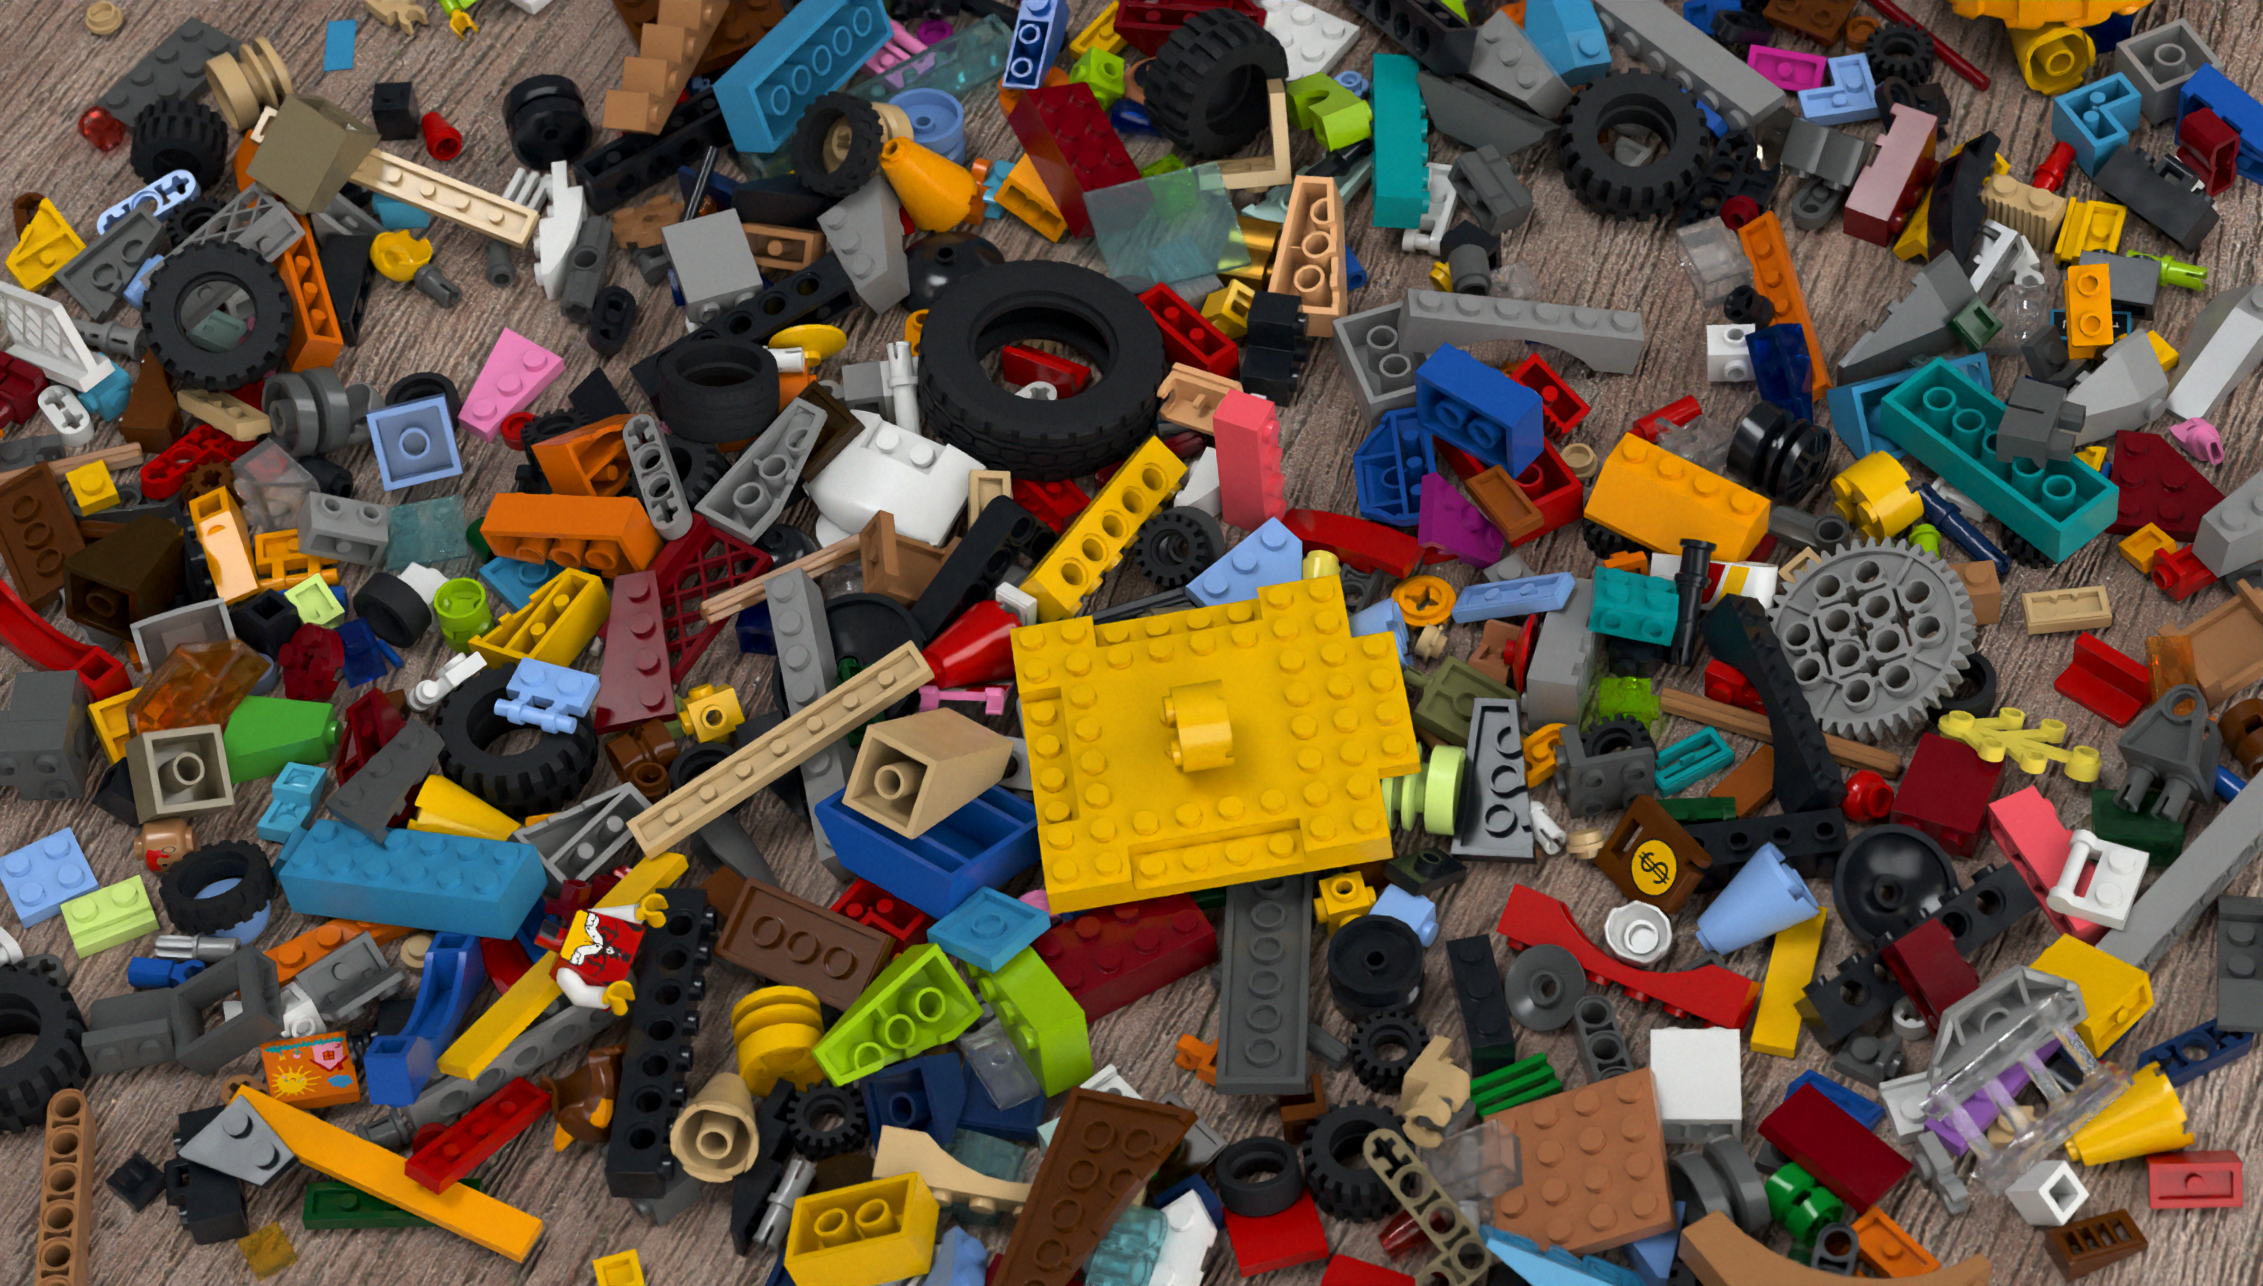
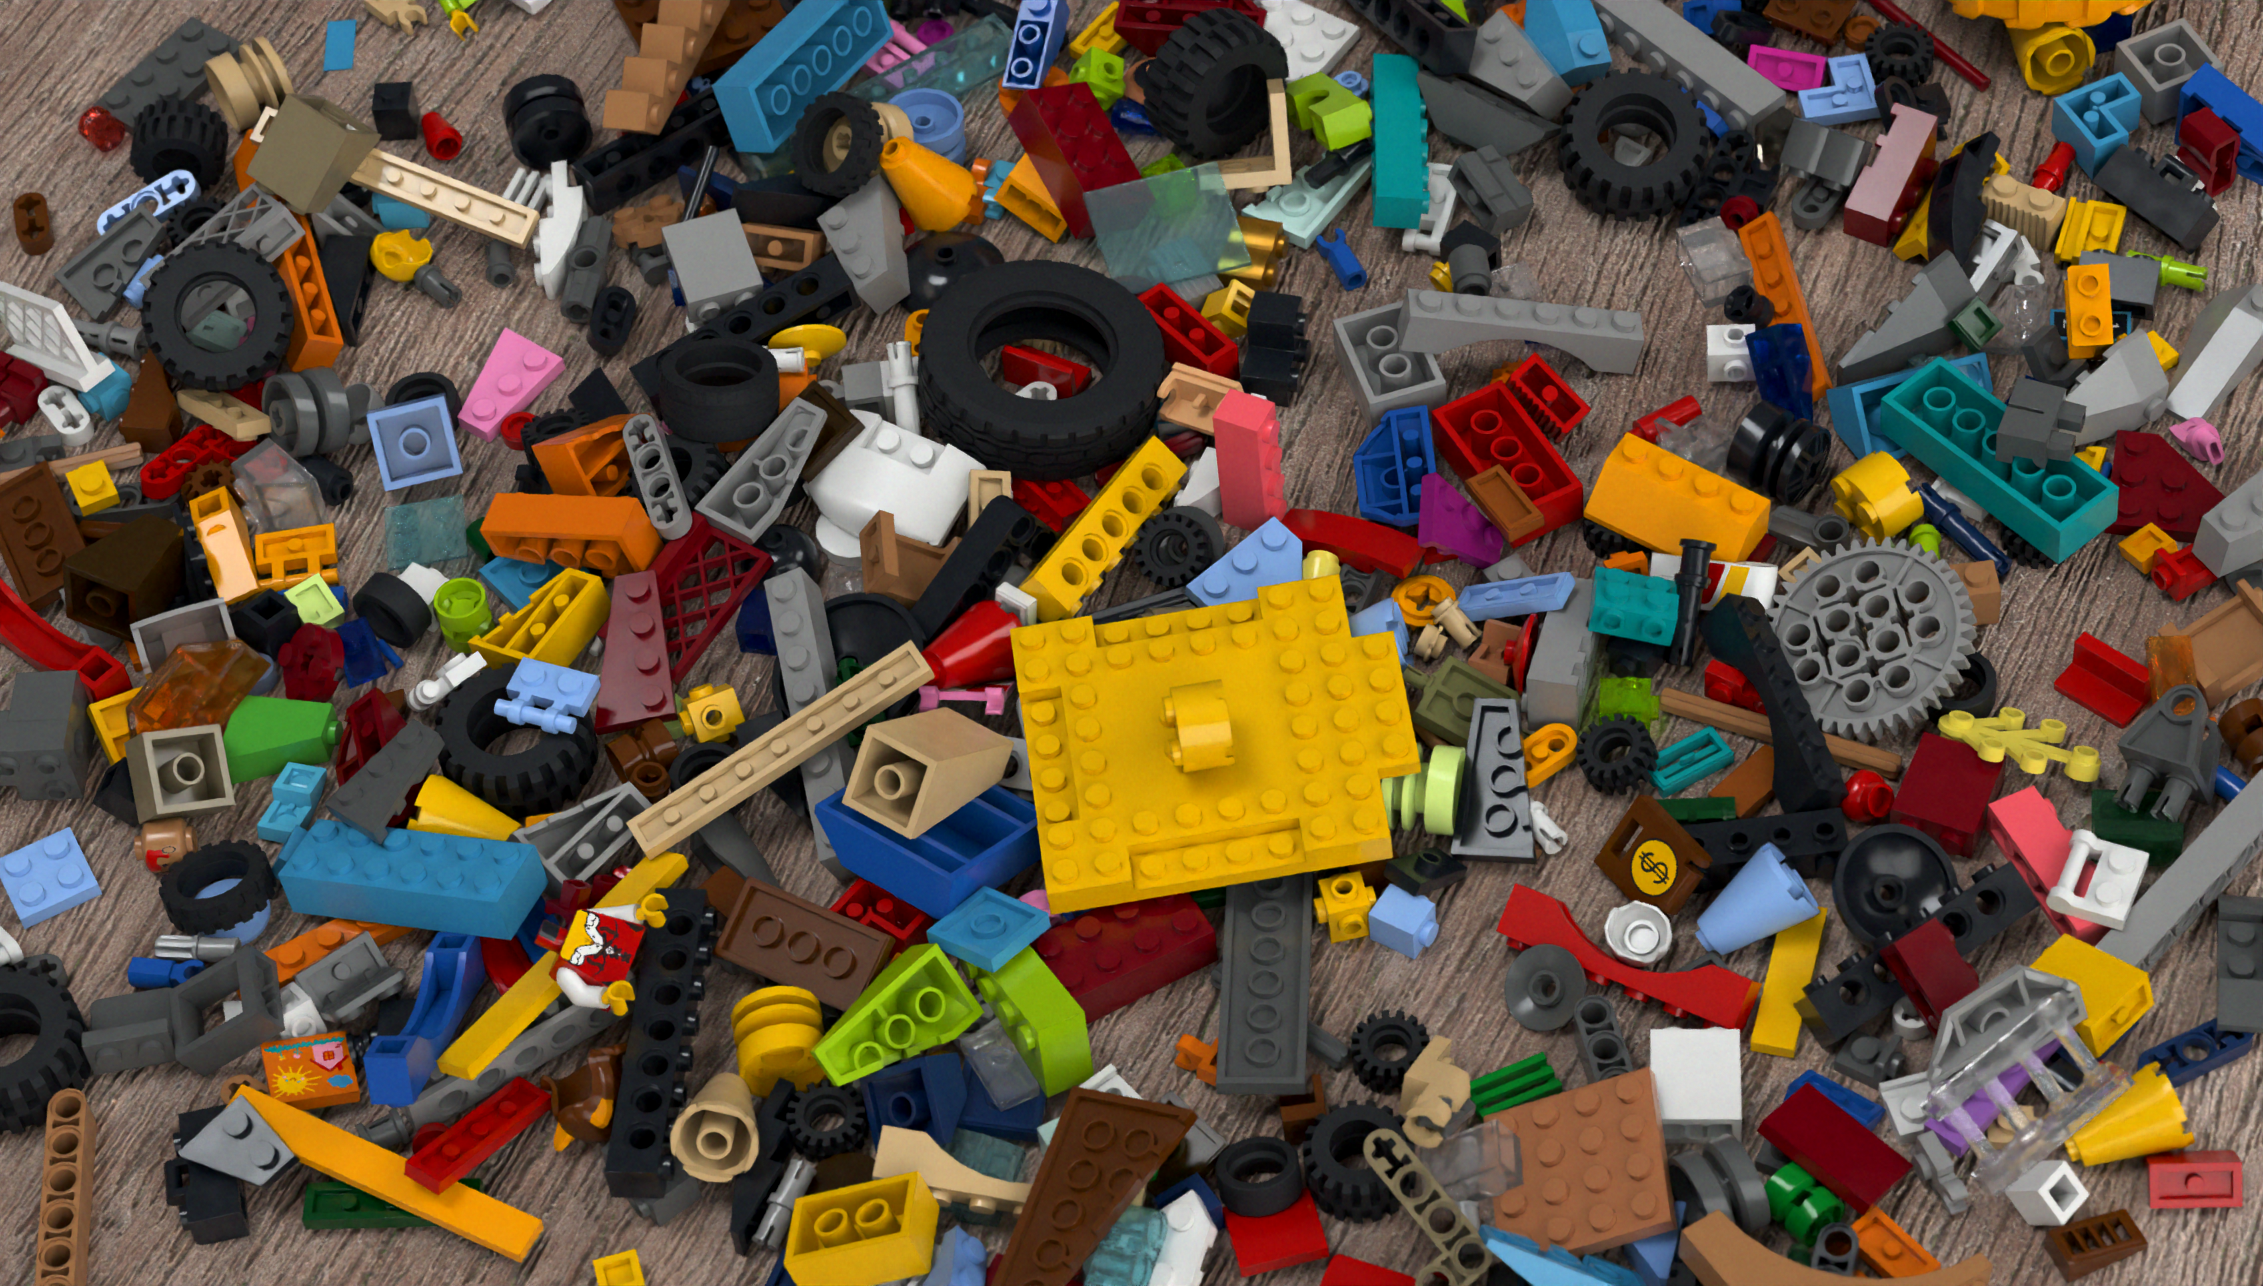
yellow wing [5,197,86,293] -> none
yellowish green plate [60,874,160,959] -> none
tan plate [85,1,123,34] -> none
black tile [105,1152,165,1213] -> none
clear yellow tile [237,1221,298,1282] -> none
light grey brick [297,491,389,567] -> none
tan plate [400,933,435,974] -> none
medium nougat axle [699,532,861,624] -> none
light nougat wedge [1268,175,1348,338] -> none
black wheel [1327,914,1426,1025] -> none
clear red cone [1376,1208,1446,1259] -> none
blue brick [1415,342,1544,480] -> none
black brick [1446,934,1515,1078] -> none
dark grey bracket [1553,725,1655,818] -> none
tan plate [1560,443,1598,481] -> none
tan plate [1566,827,1608,859] -> none
tan plate [2020,585,2112,635] -> none
none -> tan pin [1430,596,1482,650]

